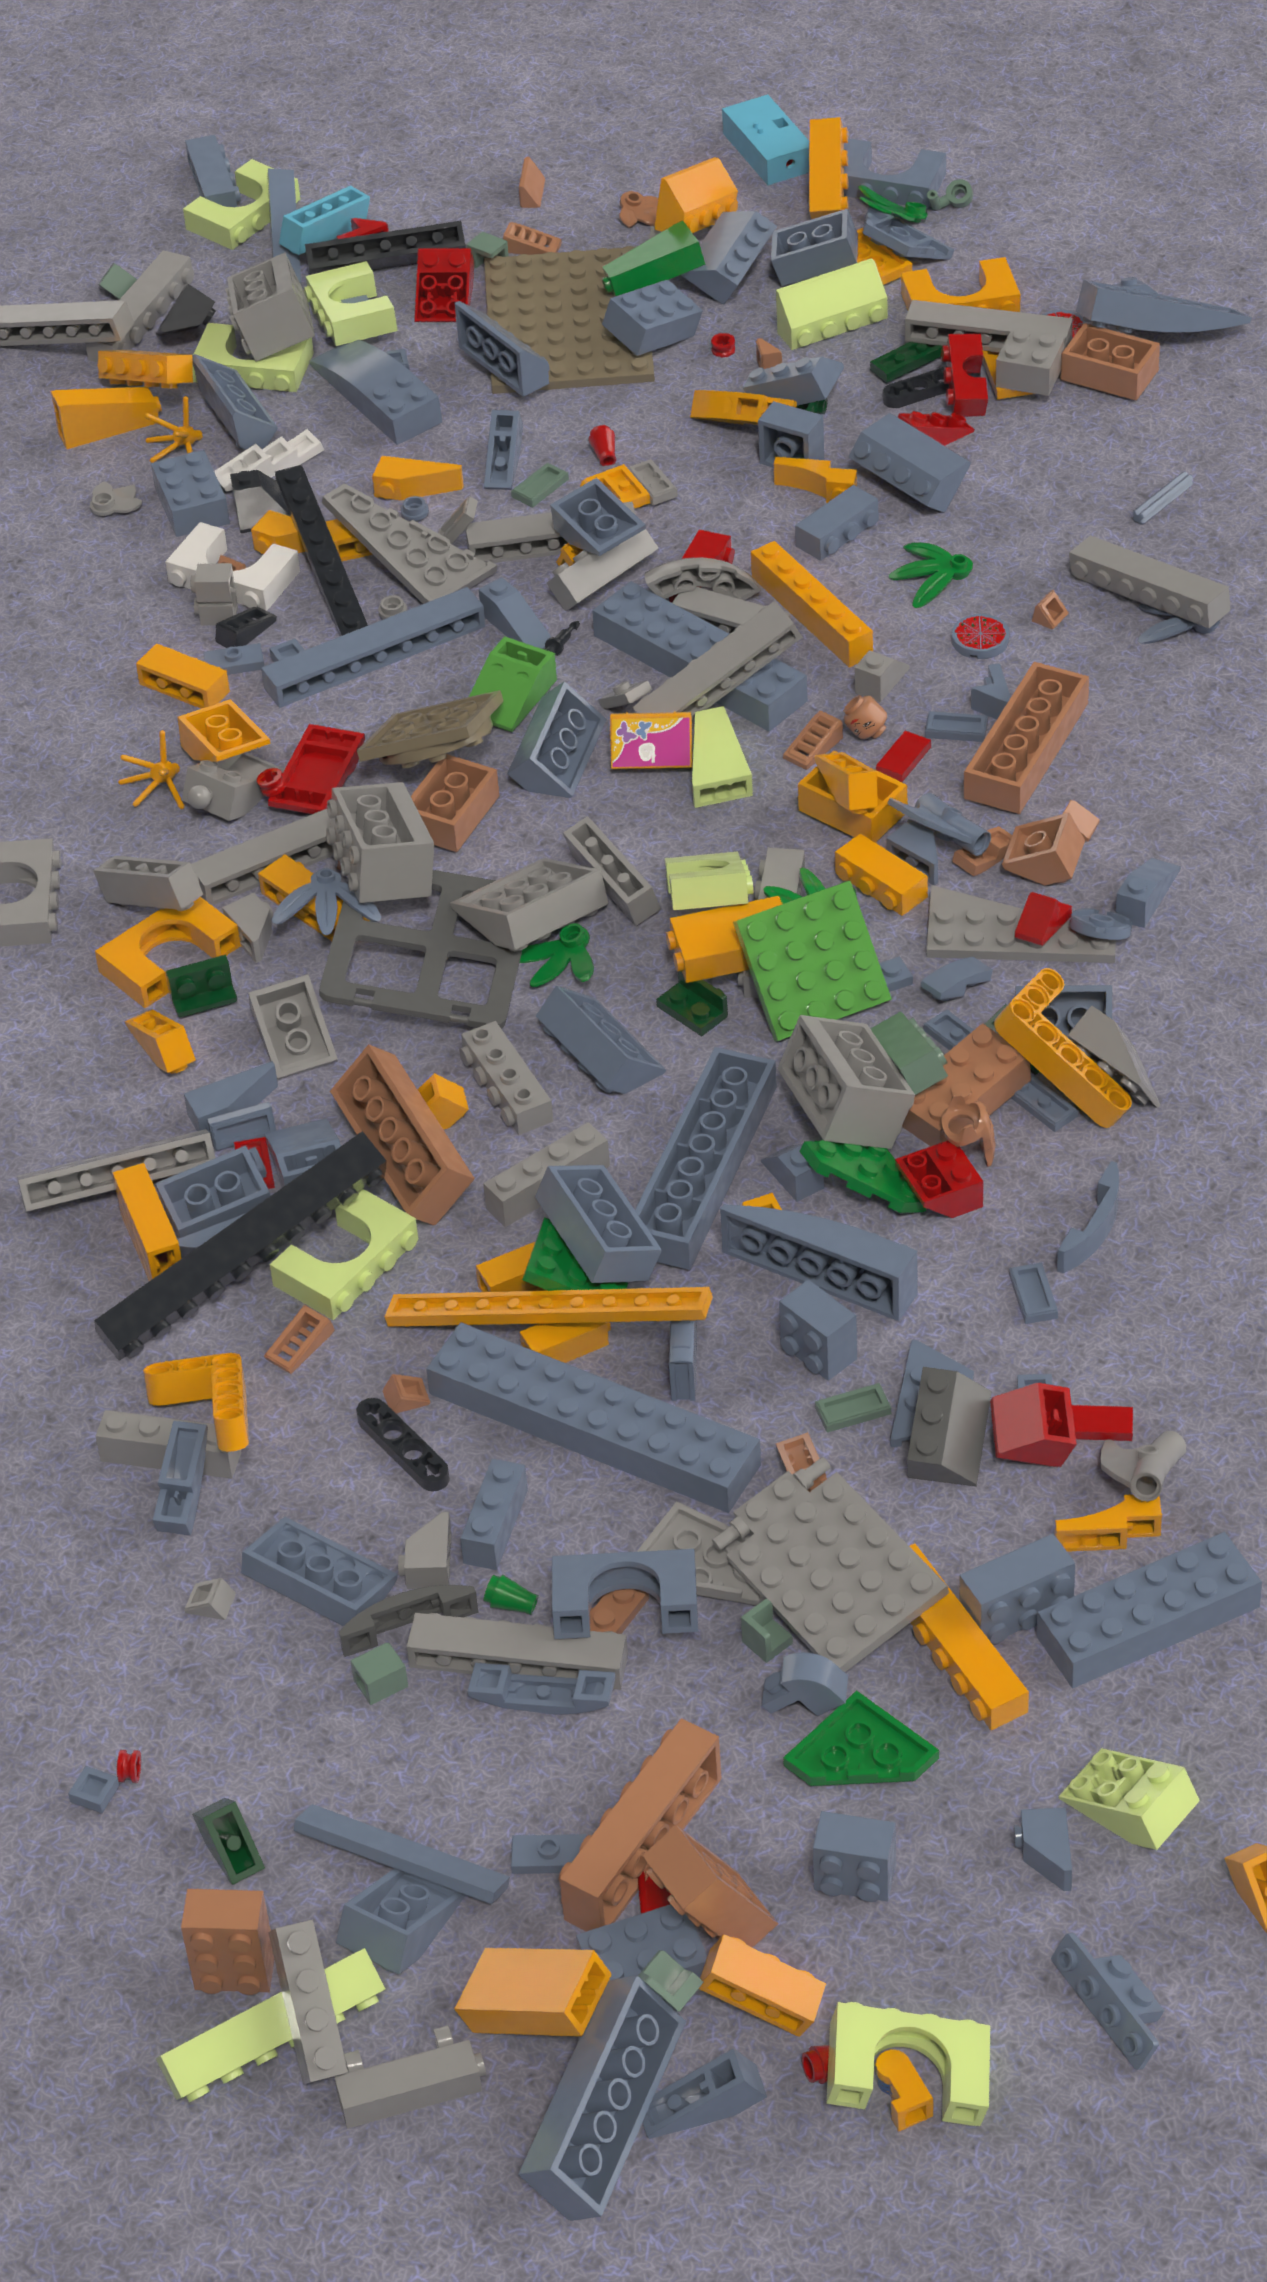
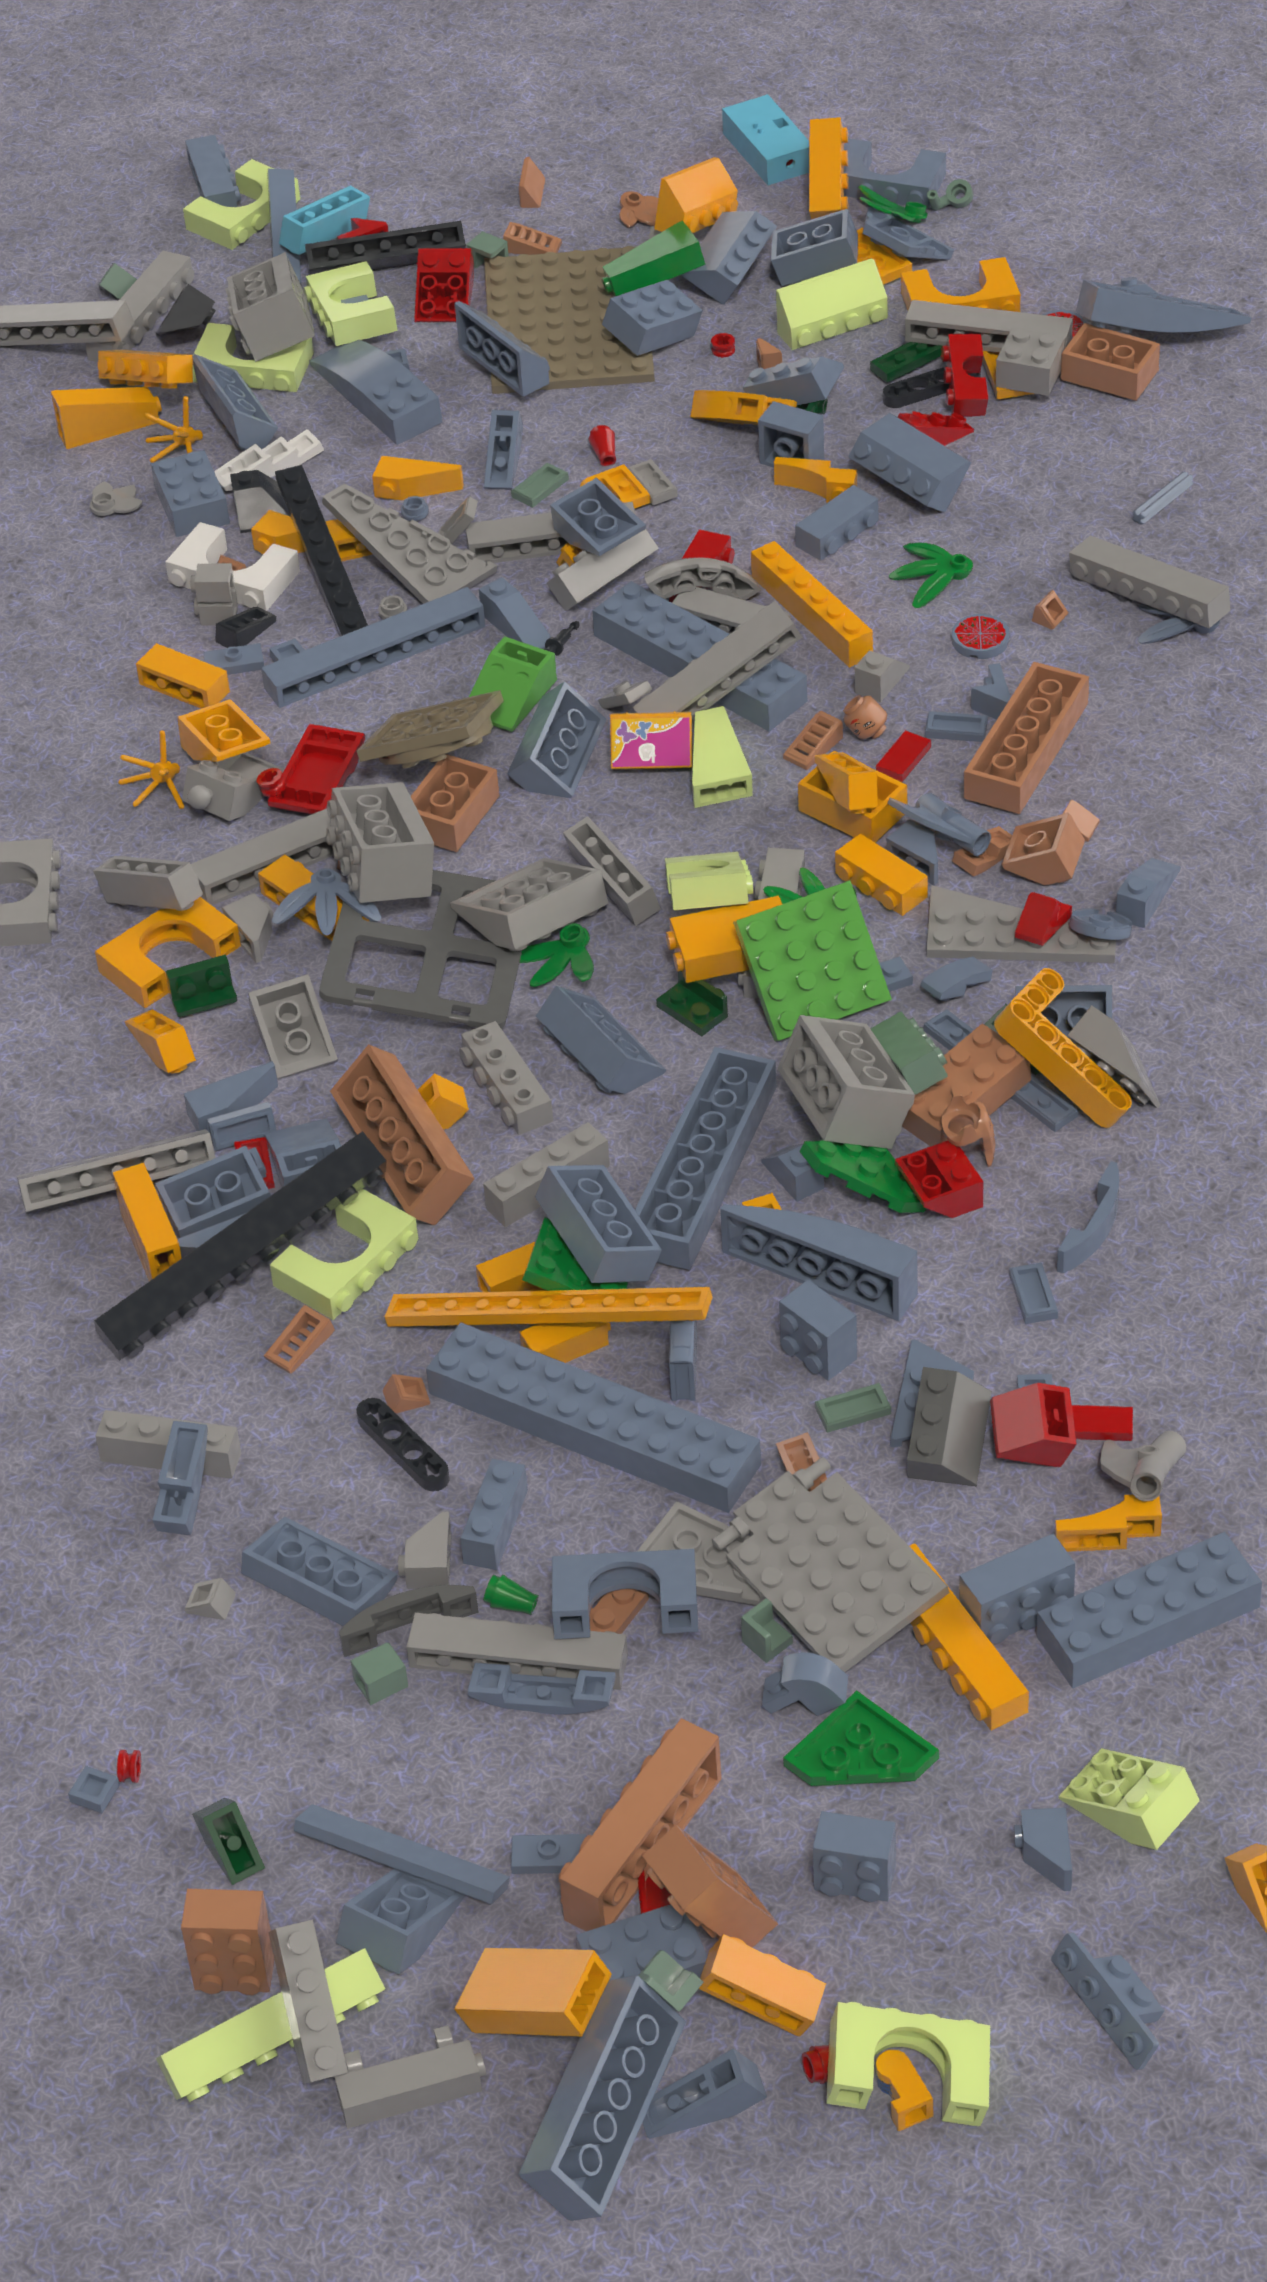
light orange beam [143,1353,249,1452] -> none

